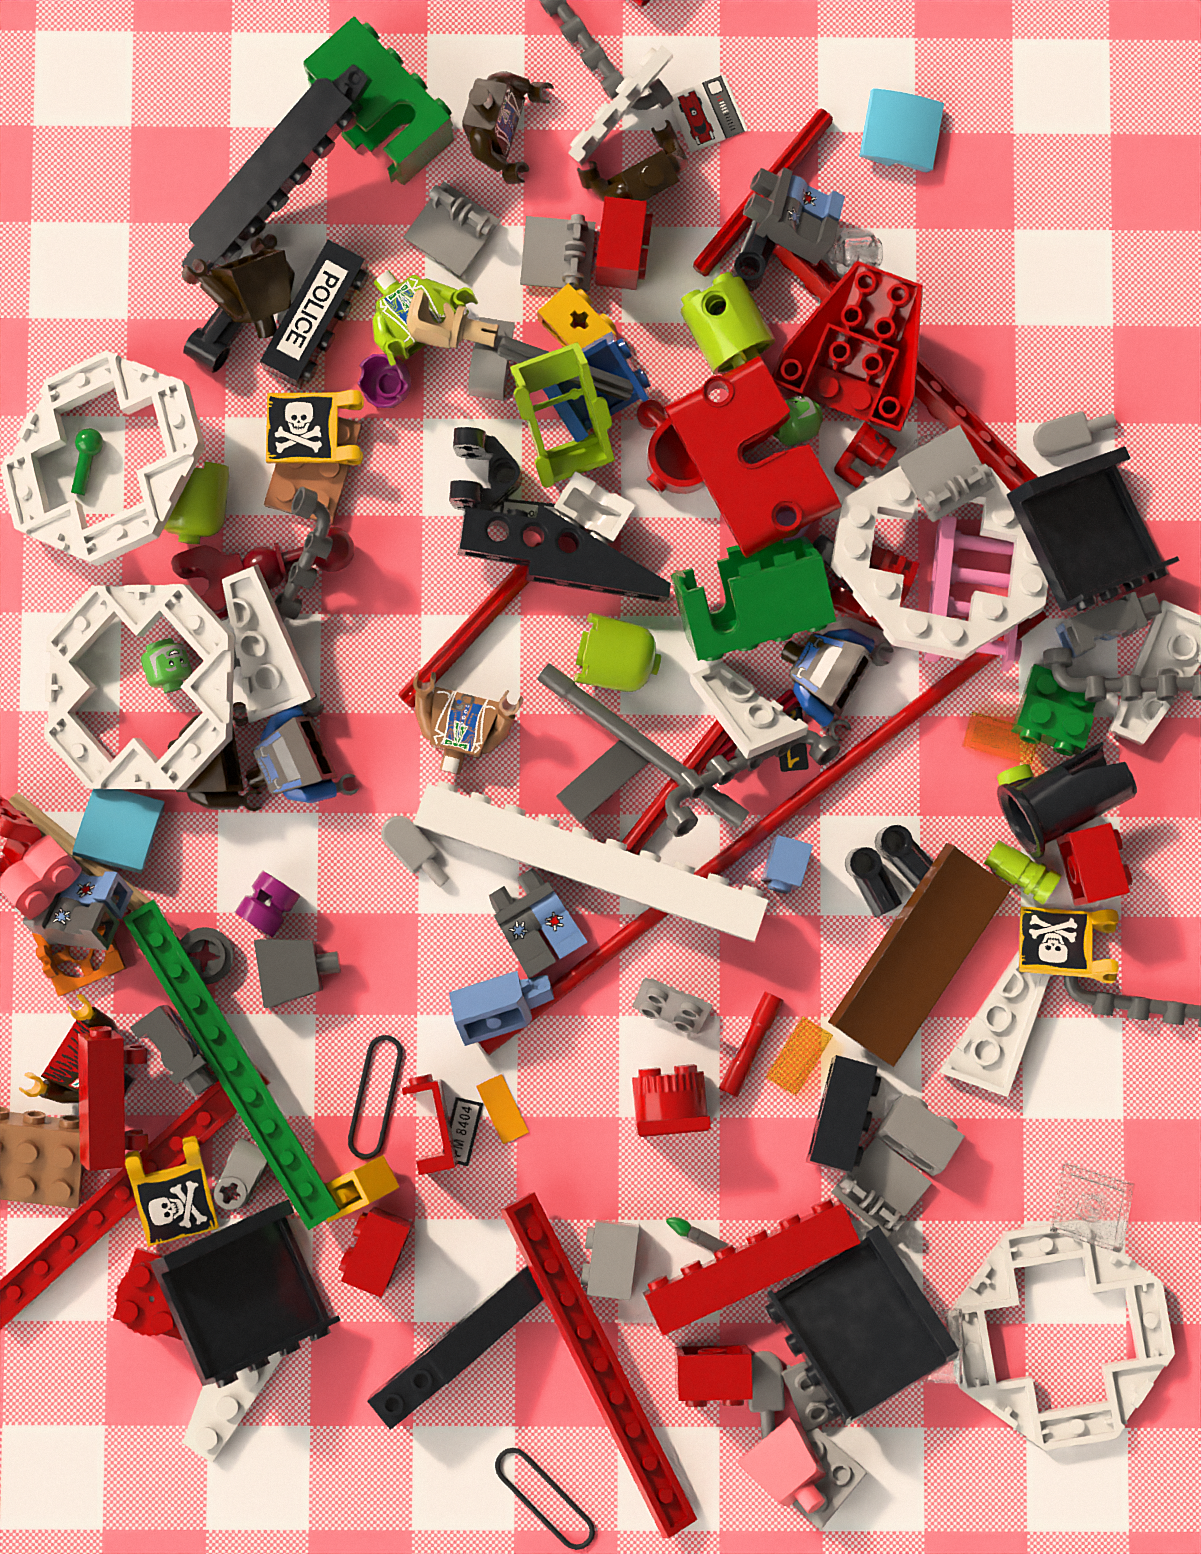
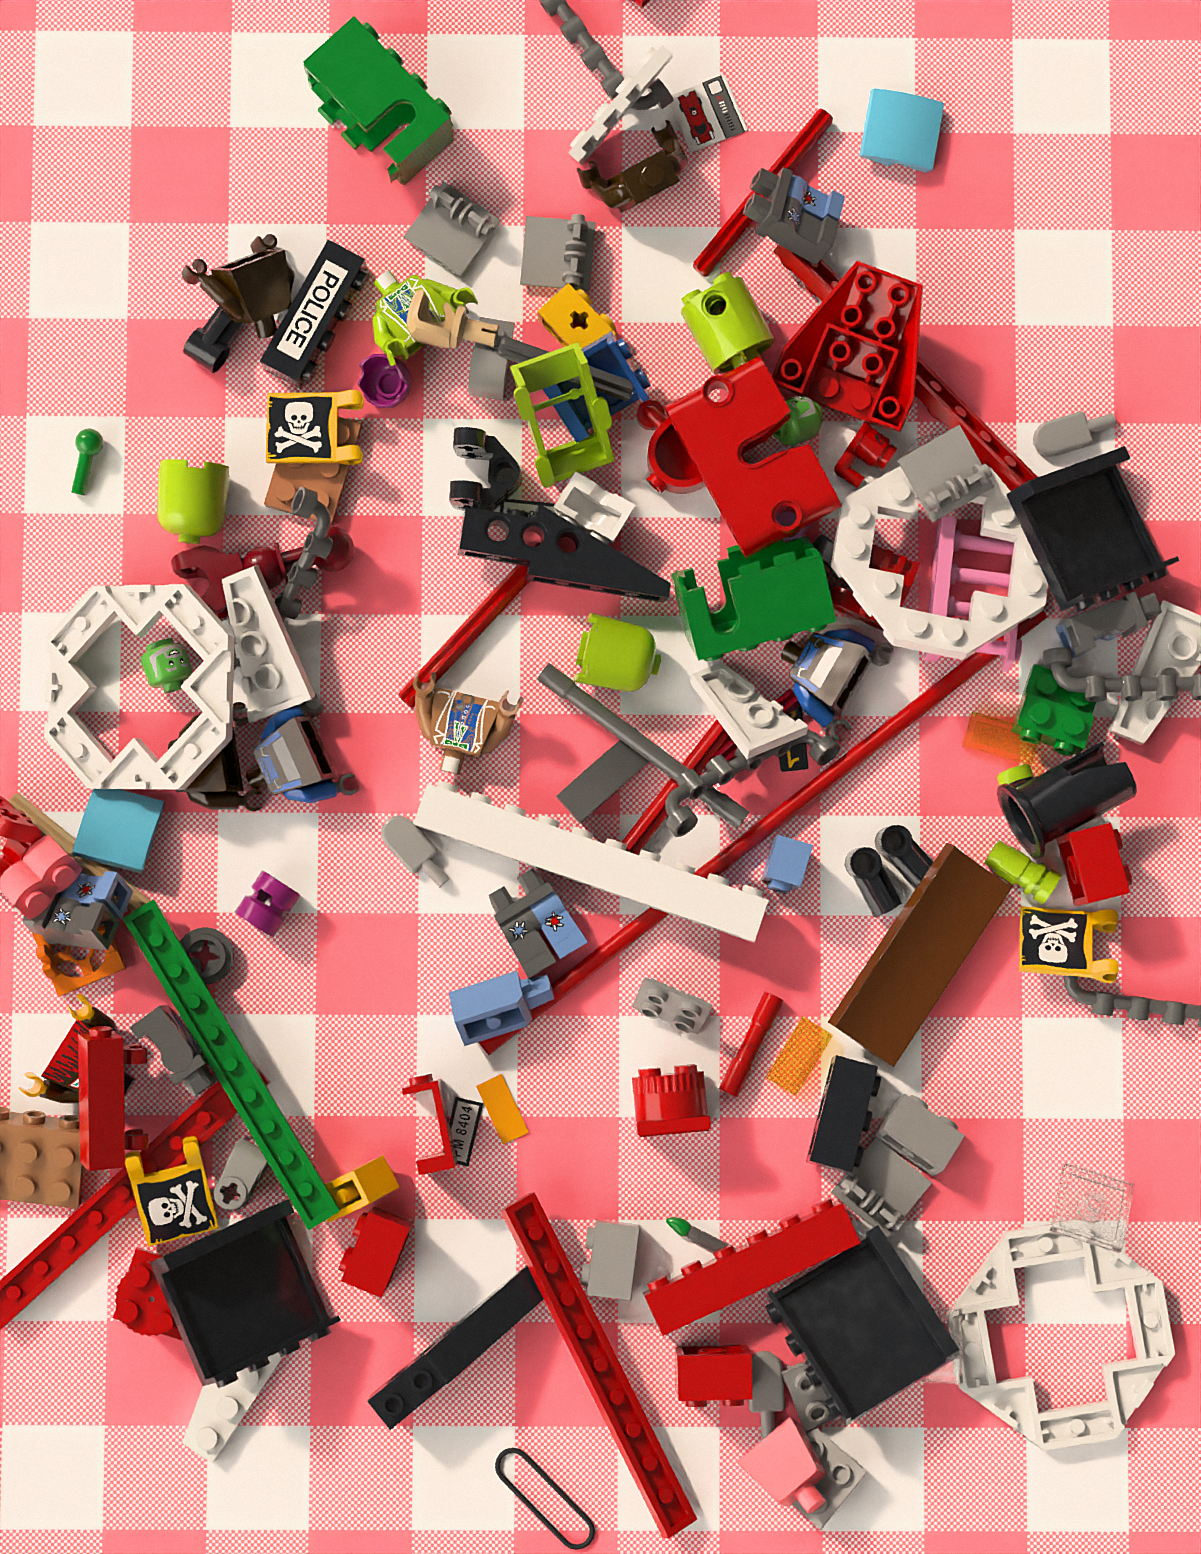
white plate [0,350,205,566] -> none
black hinge [181,64,372,274] -> none
dark grey torso [254,939,341,1008] -> none
black piece [348,1035,403,1159] -> none
dark brown torso [462,71,554,184] -> none
red brick [595,196,653,290] -> none
black piece [732,220,776,292] -> none
clear head [828,230,883,276] -> none
white wing [938,950,1050,1097] -> none

